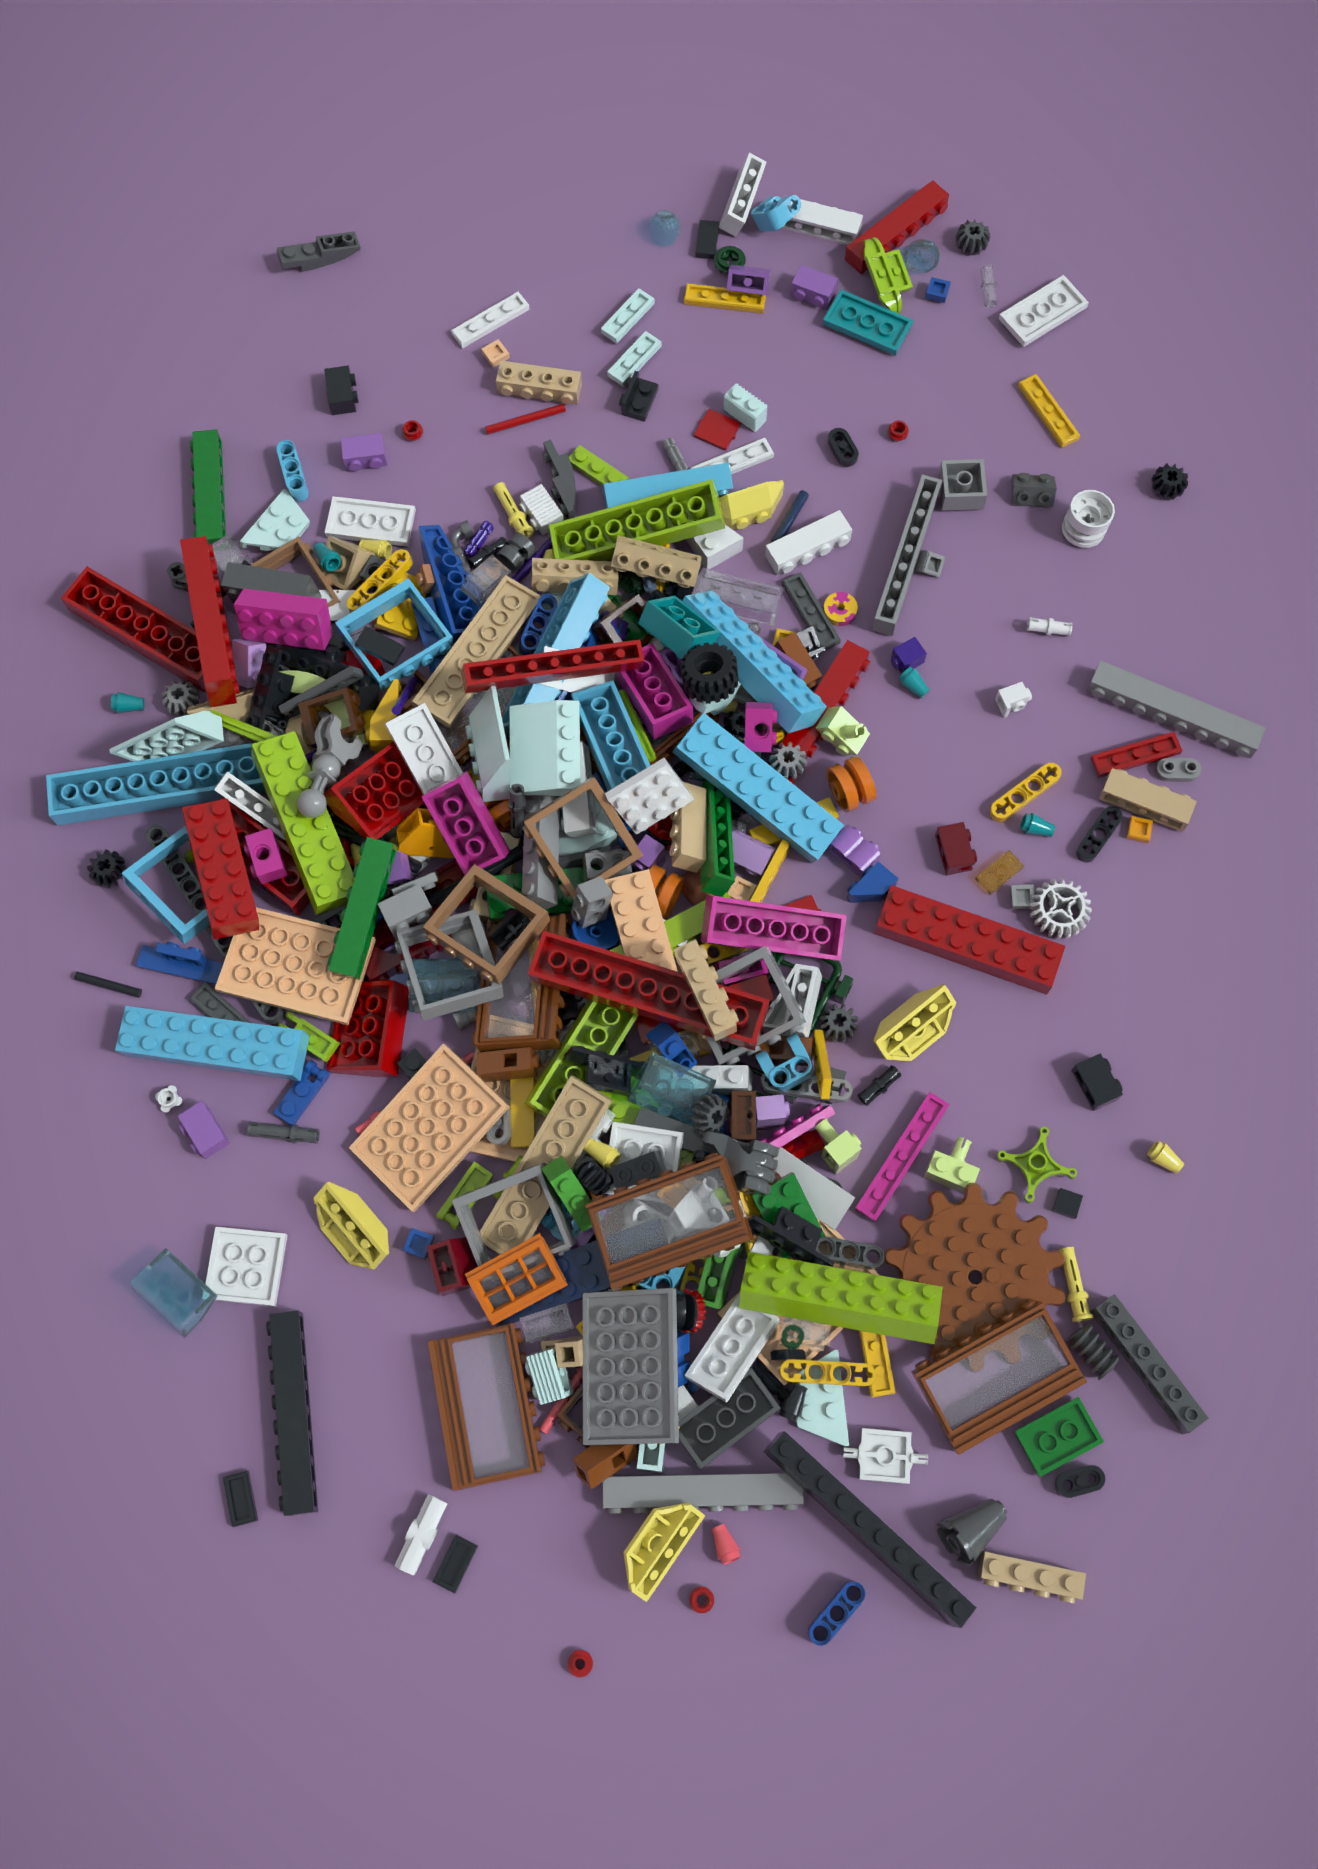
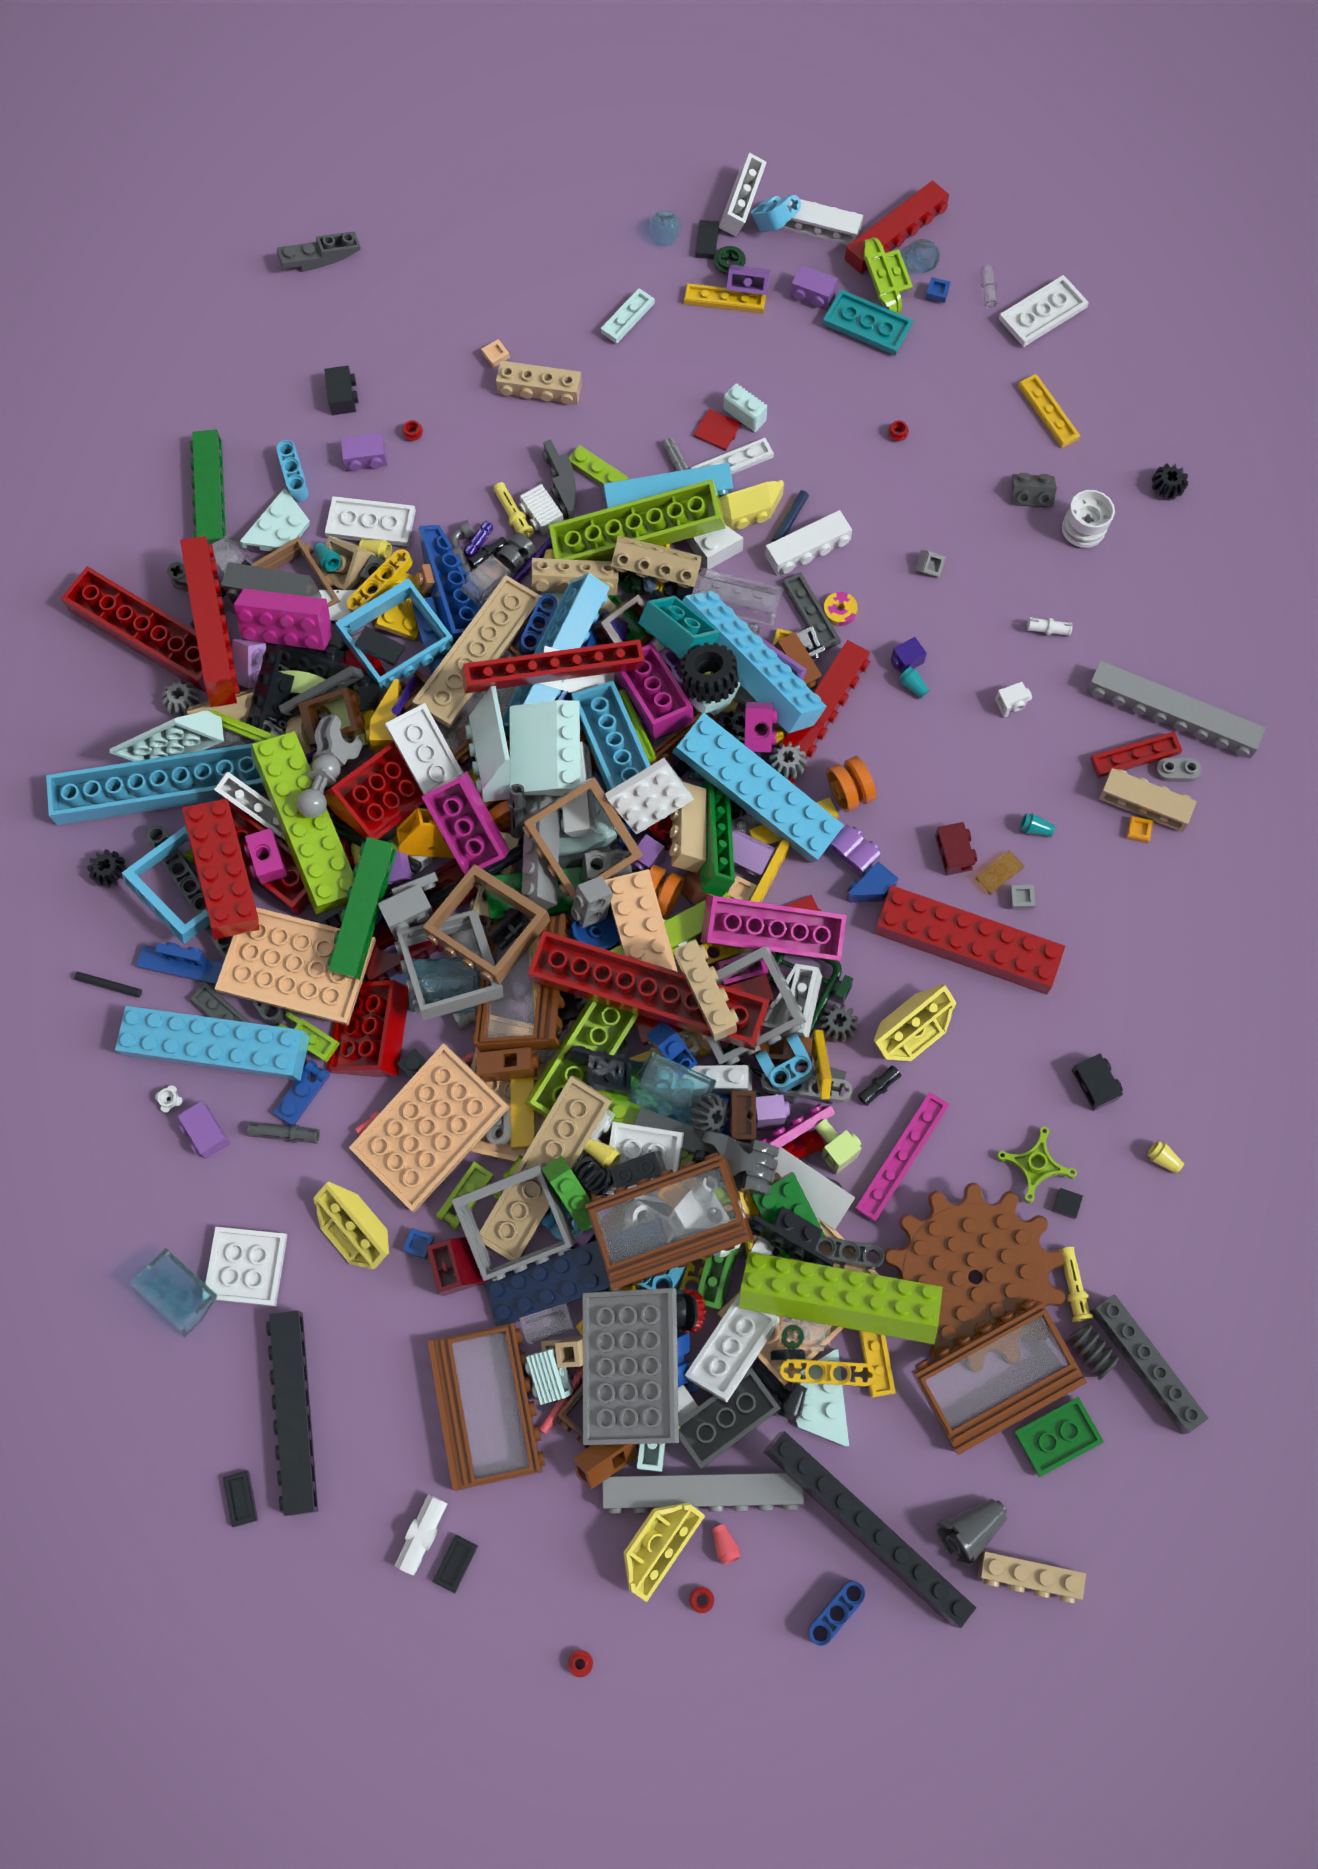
teal cone [111,692,145,713] -> none
white tile [451,292,530,349] -> none
orange piece [465,1233,568,1325] -> none
red bar [485,404,566,435] -> none
light aqua plate [607,331,662,387] -> none
black bracket [619,371,659,422] -> none
yellowish green brick [815,706,870,756] -> none
black plate [828,428,859,467] -> none
white plate [843,1428,928,1484] -> none
light grey brick [872,474,942,636] -> none
yellowish green brick [924,1137,980,1194] -> none
light grey brick [938,459,987,511] -> none
dark grey gear [956,219,990,255] -> none
yellow beam [989,763,1062,822] -> none
white gear [1029,878,1092,939] -> none
black plate [1055,1465,1105,1498] -> none
black beam [1076,806,1123,863] -> none

